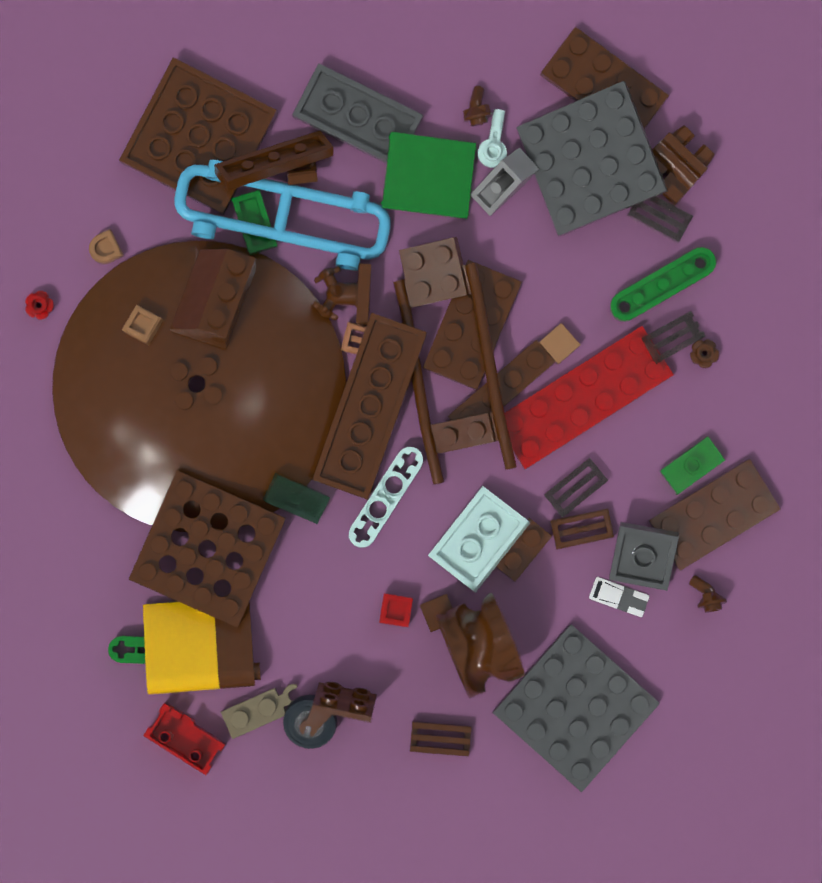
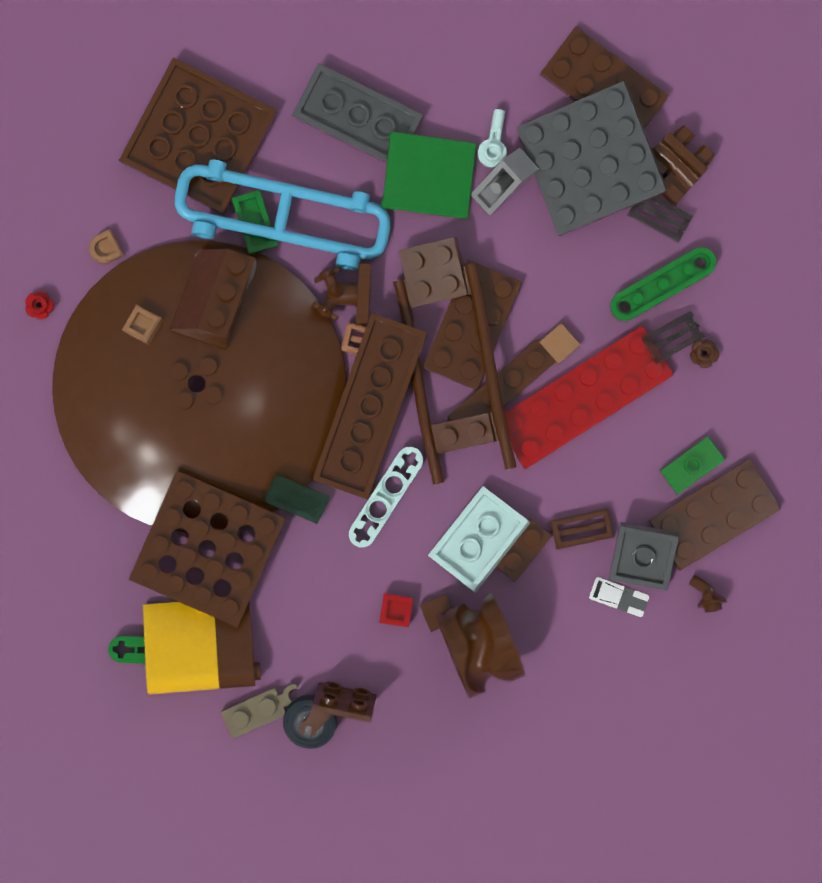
red piece [143,702,226,775] -> none
reddish brown plate [214,130,333,190] -> none
reddish brown tile [287,162,318,185] -> none
reddish brown tile [410,721,471,757] -> none
reddish brown plate [463,86,492,126] -> none
dark grey plate [492,624,660,792] -> none
clear smoke tile [544,458,608,518] -> none

